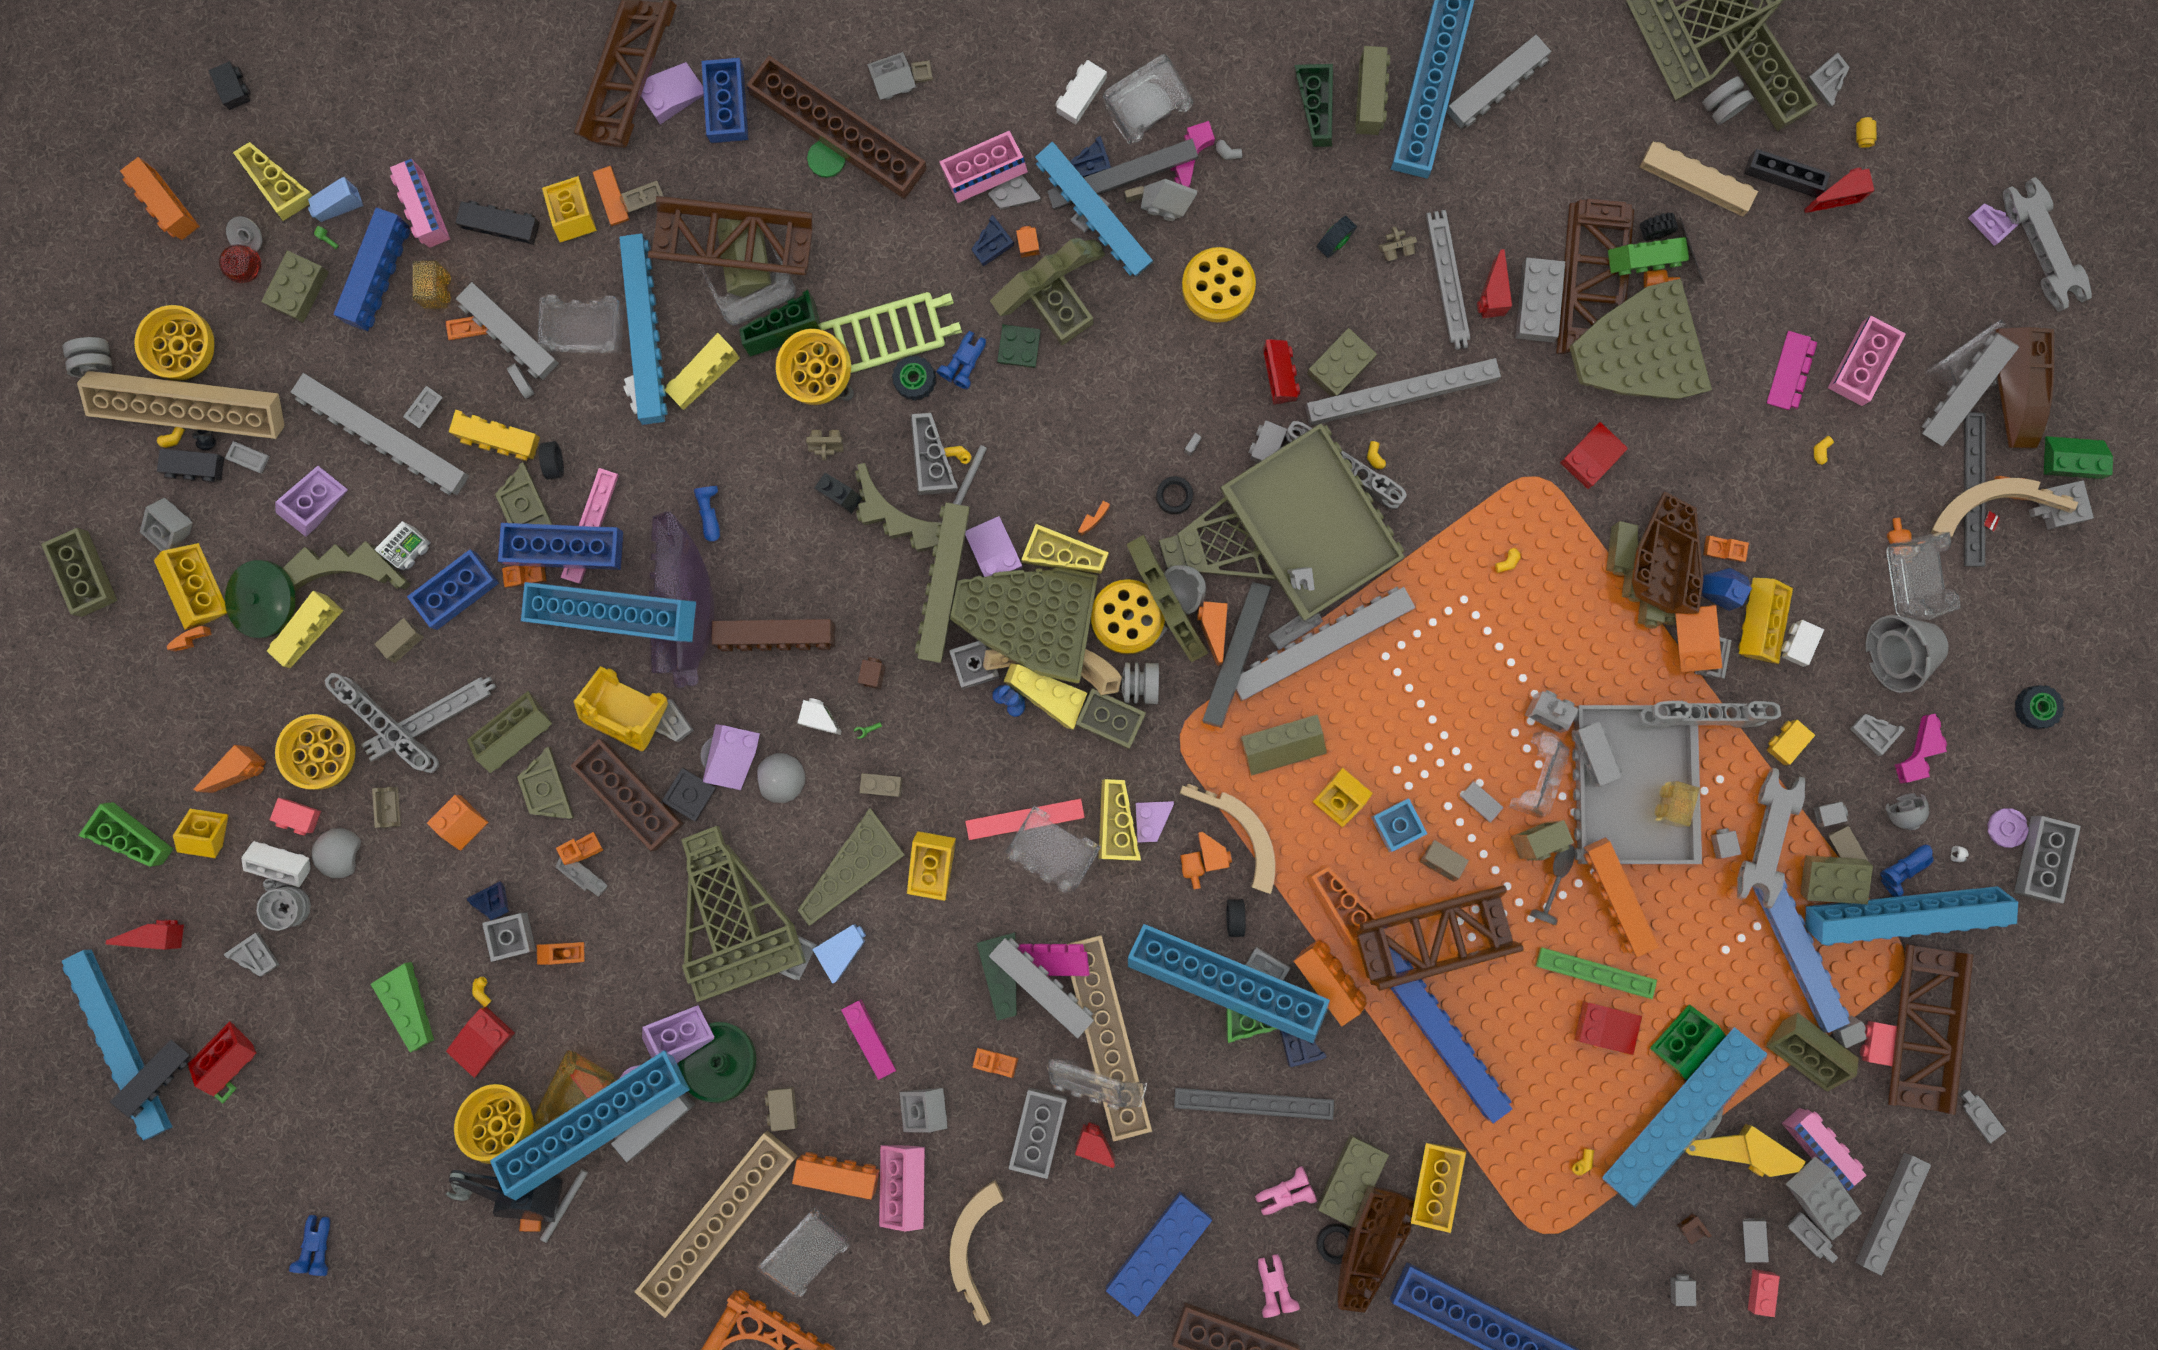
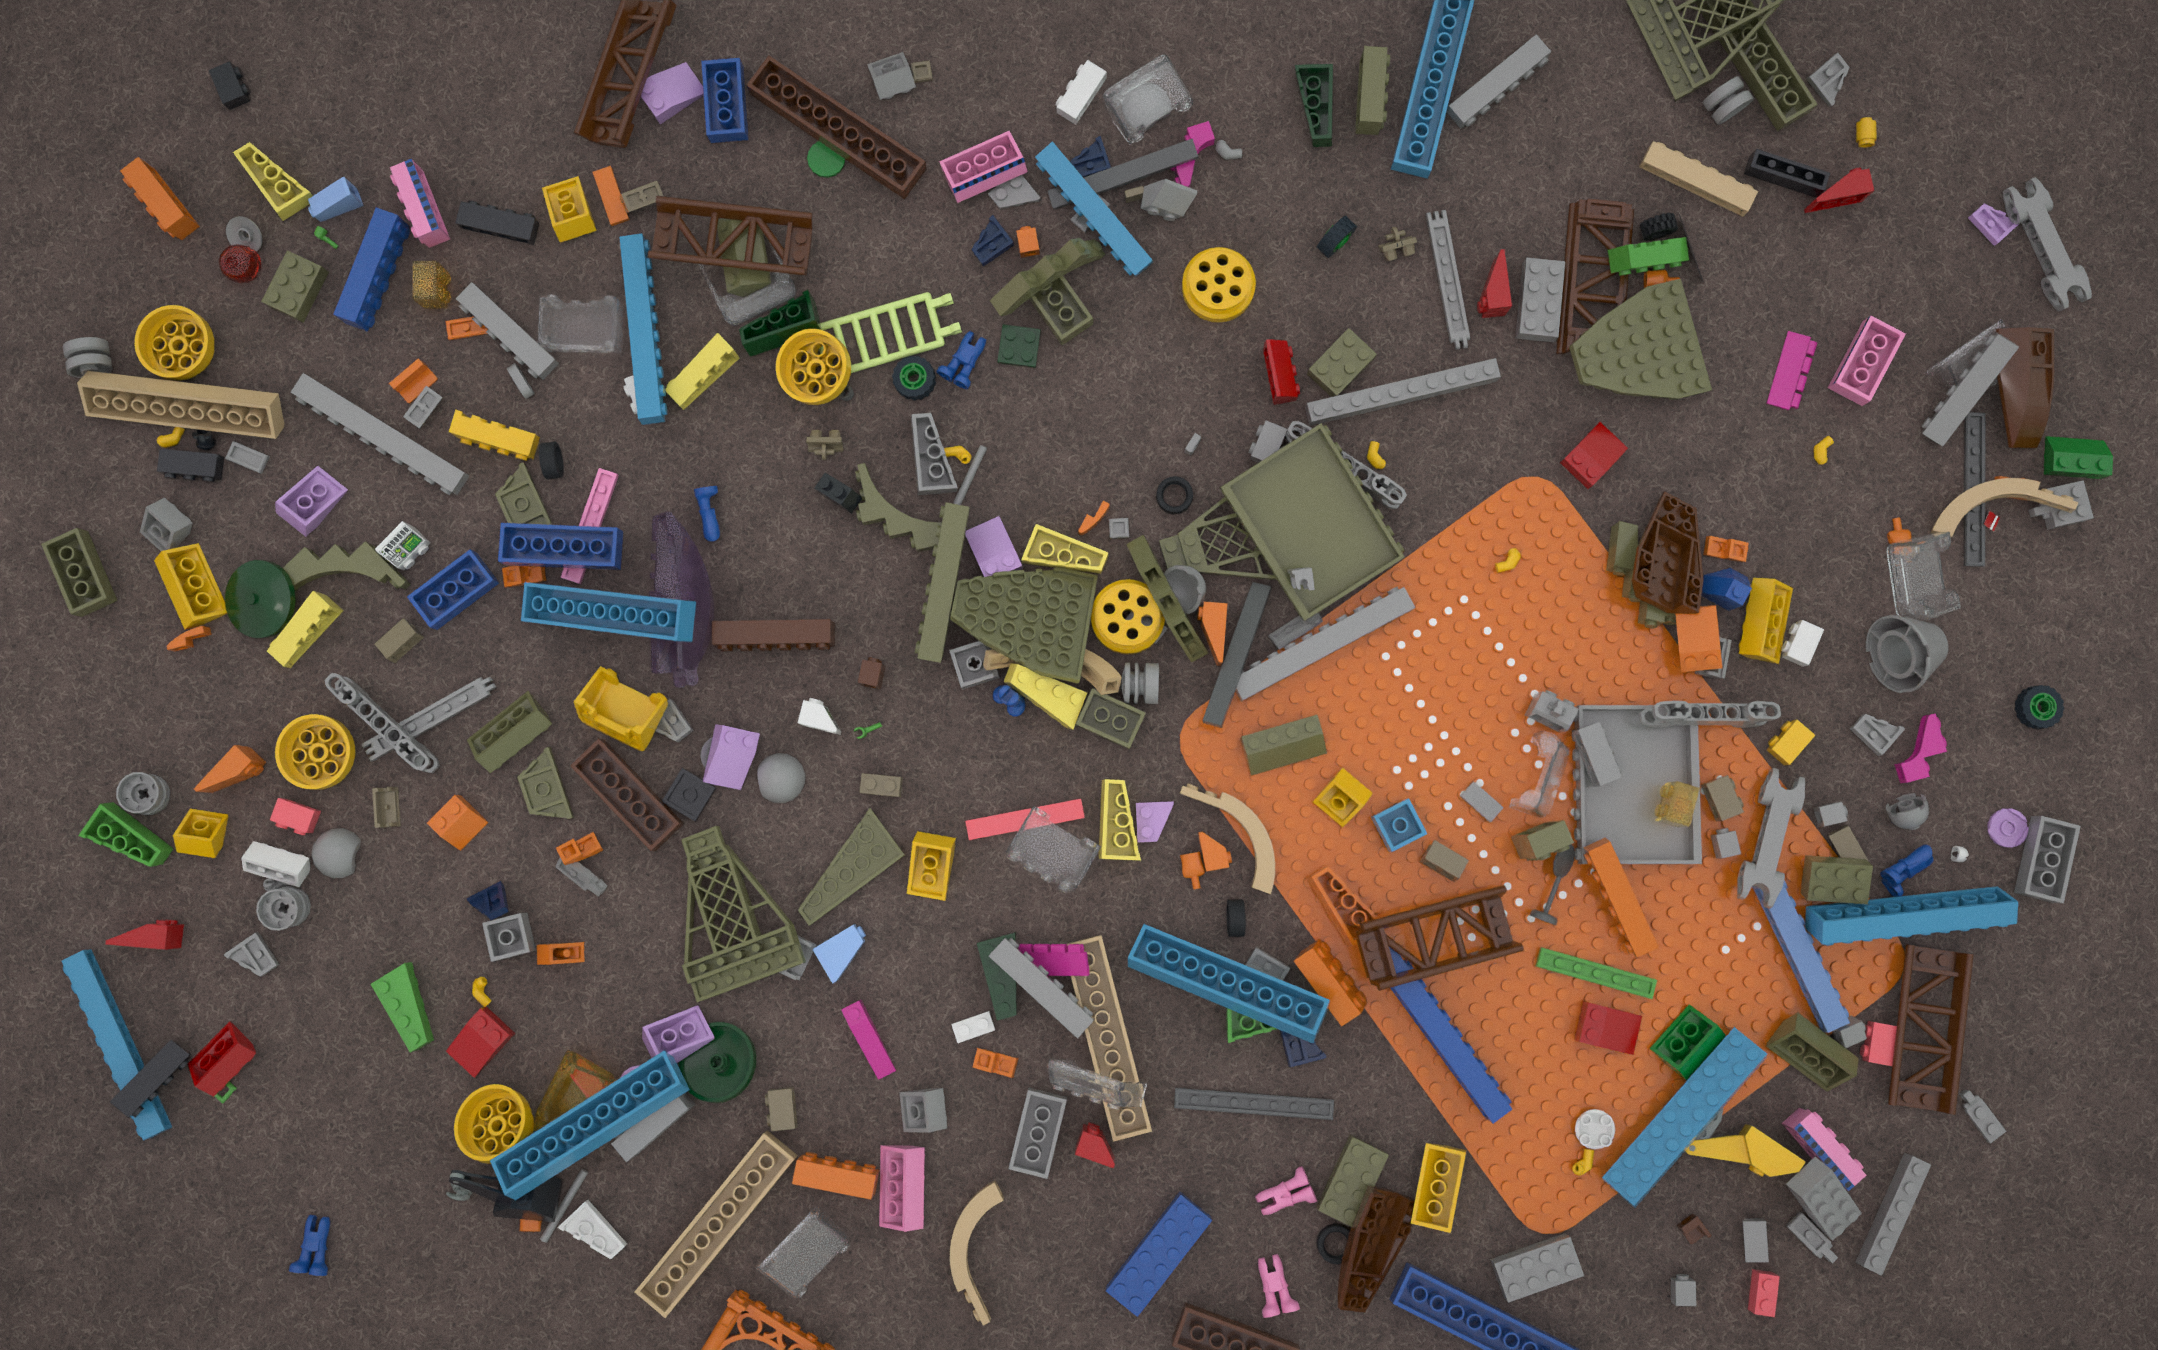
none -> light grey wheel [116,772,170,815]
none -> orange panel [389,358,438,404]
none -> white wing [557,1200,627,1259]
none -> white plate [951,1011,995,1043]
none -> light grey tile [1109,518,1129,539]
none -> light grey brick [1490,1233,1584,1303]
none -> white dish [1575,1109,1615,1149]
none -> dark tan brick [1701,775,1744,821]

